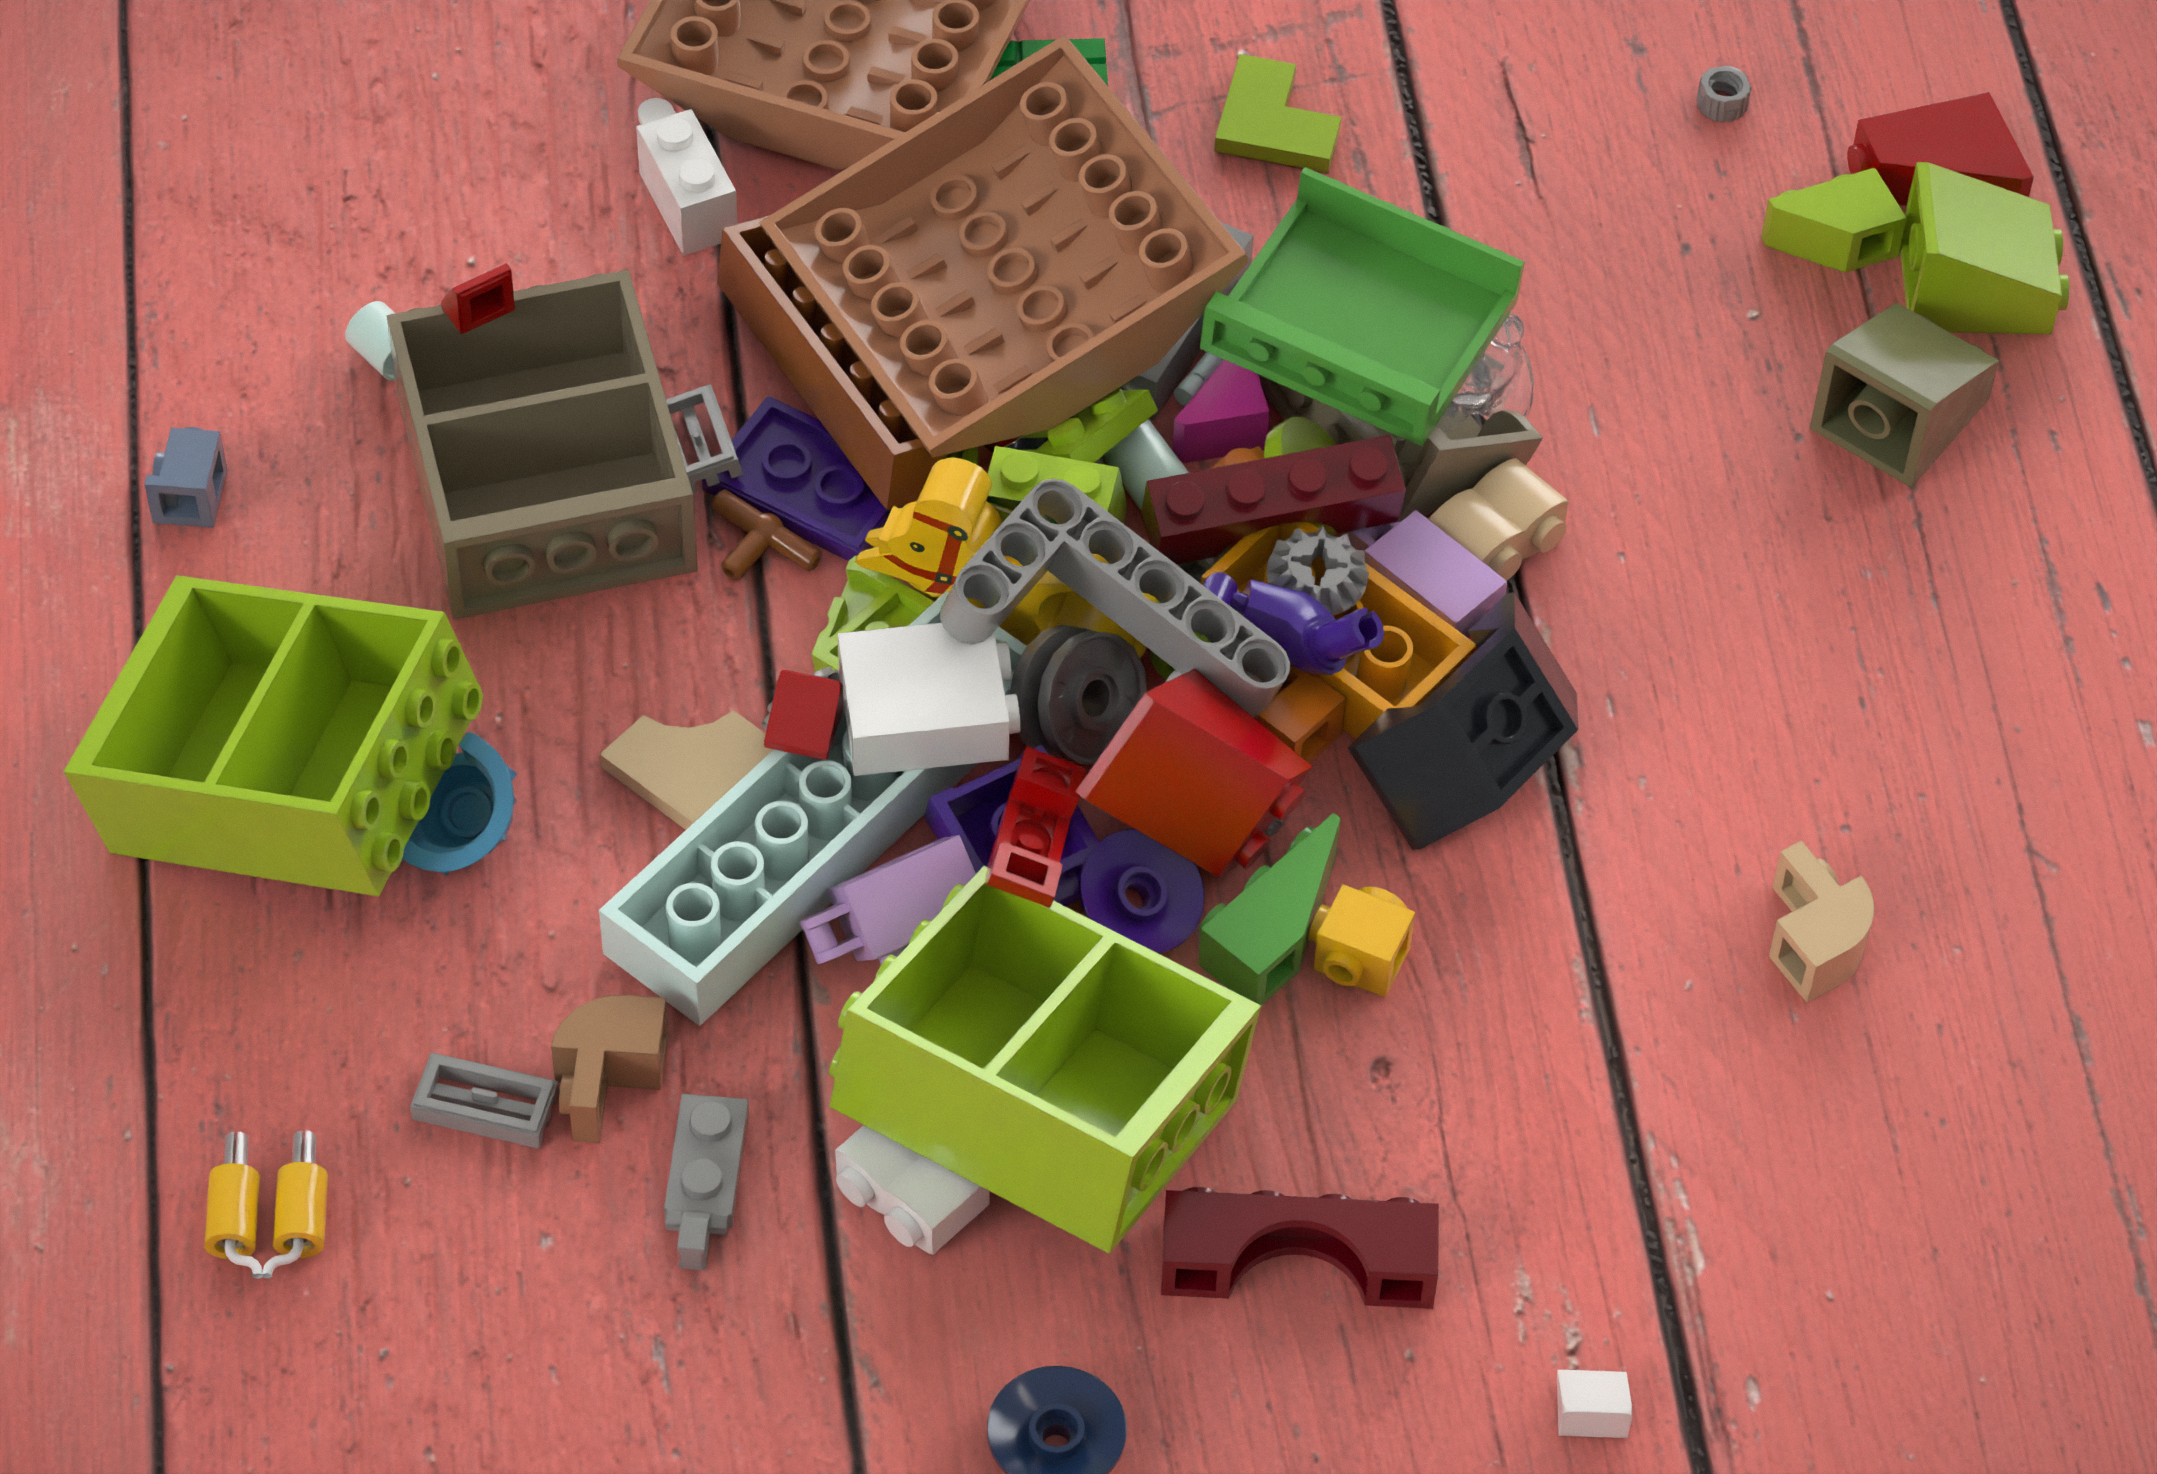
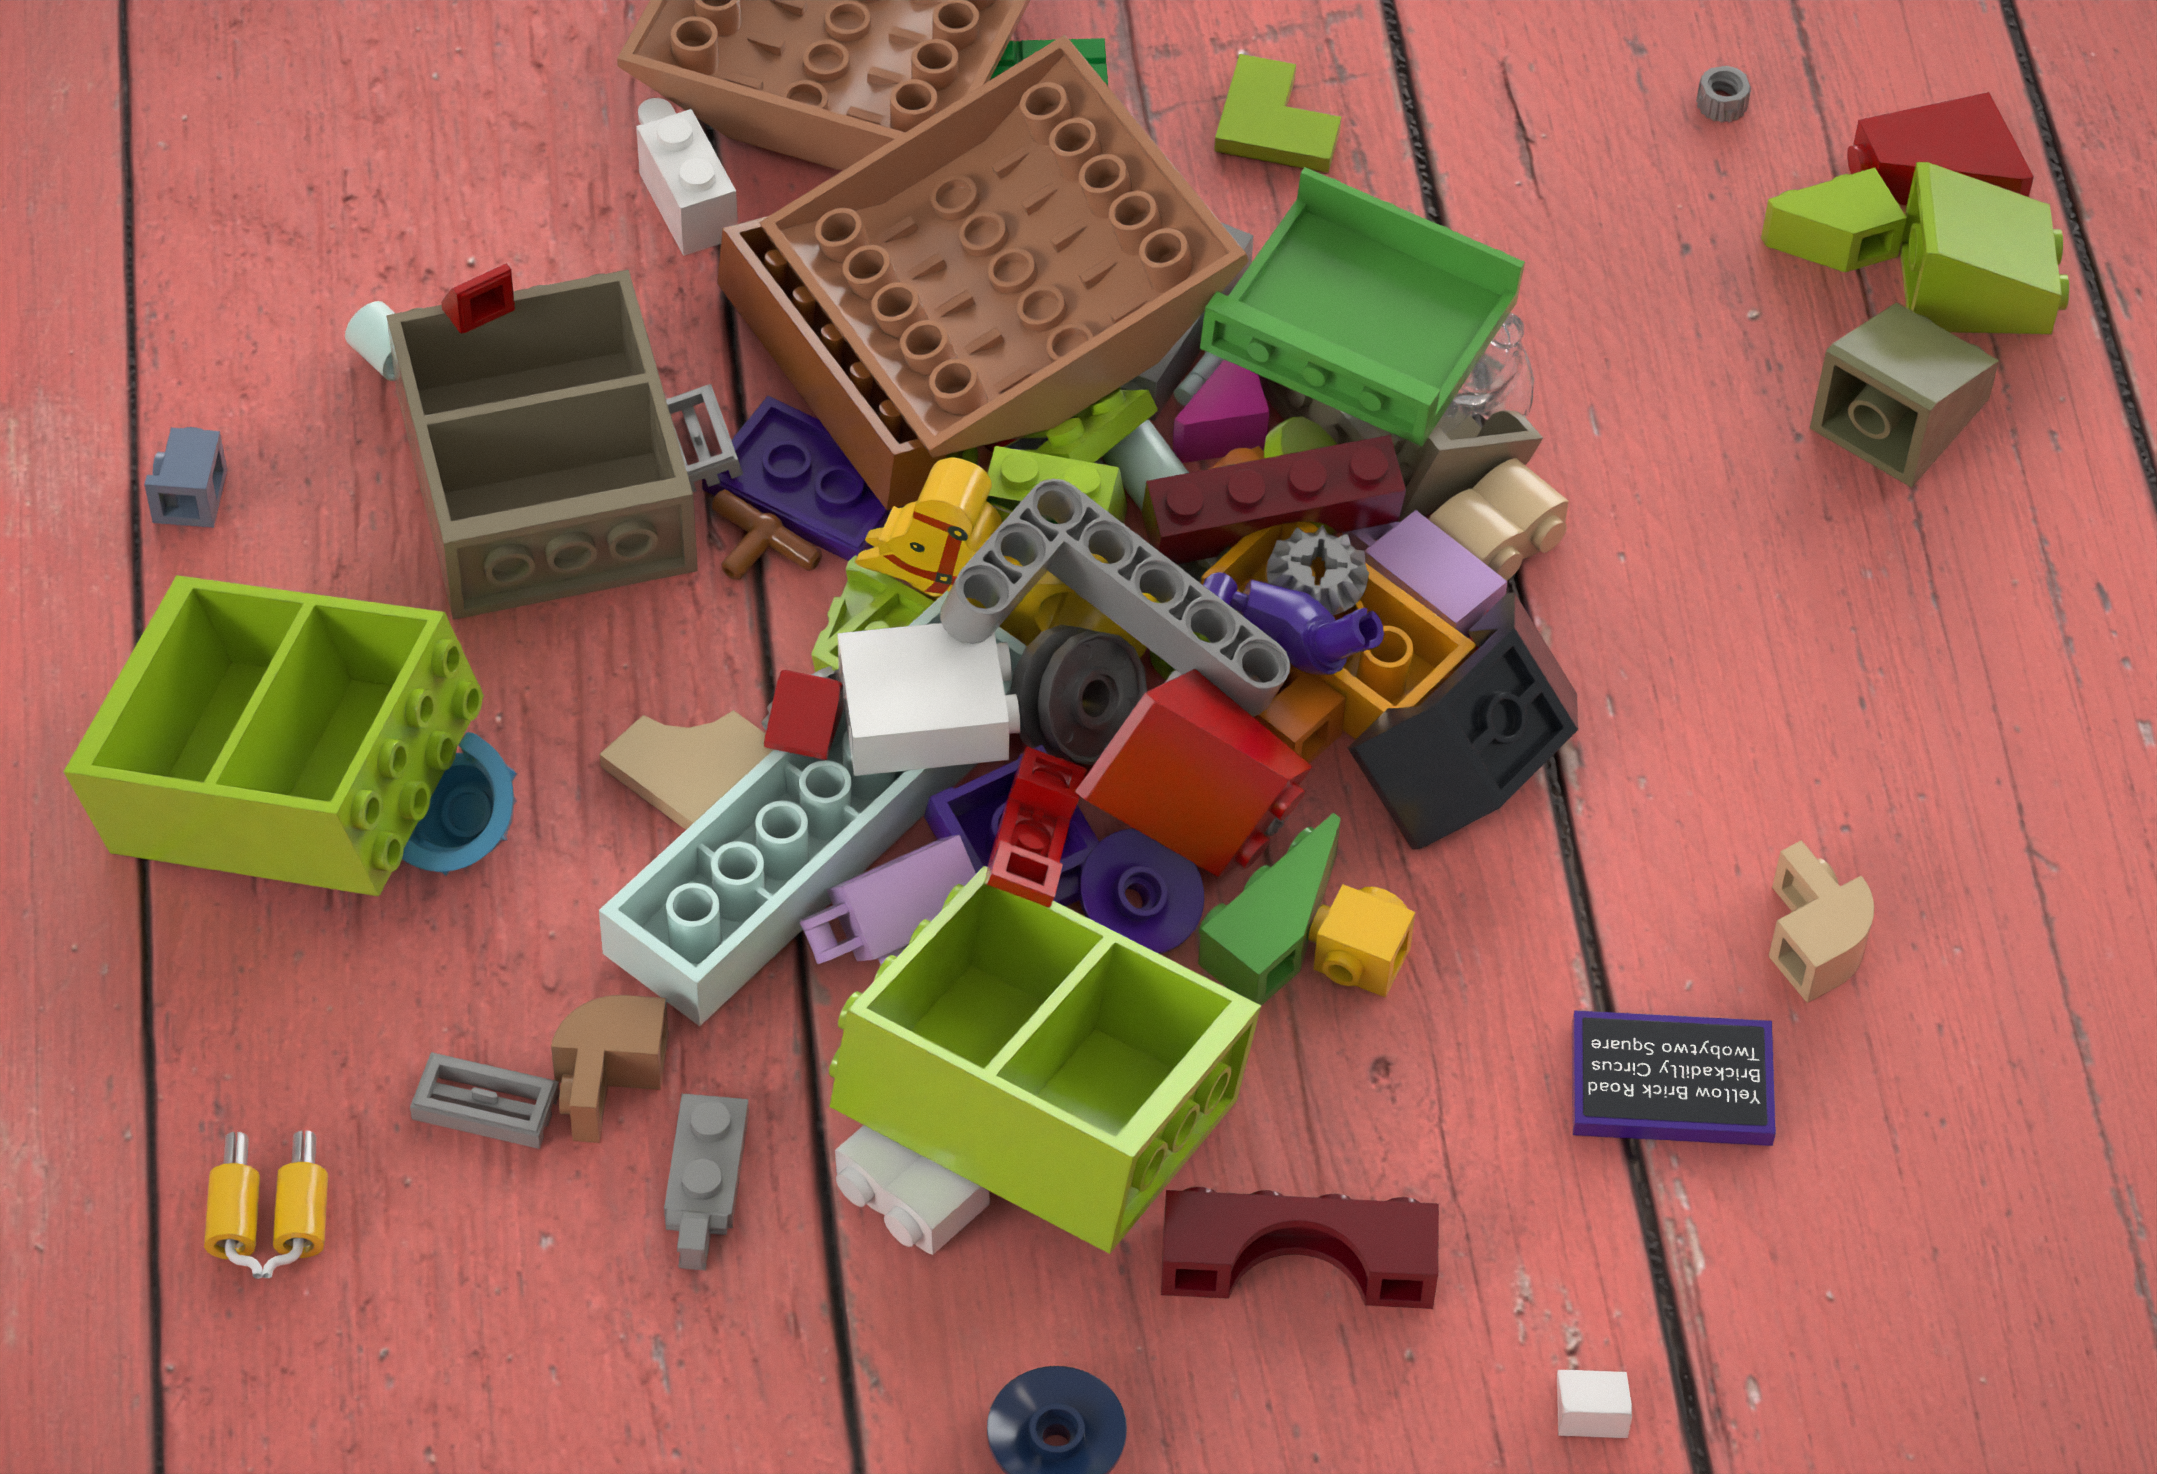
none -> black tile [1572,1010,1776,1146]

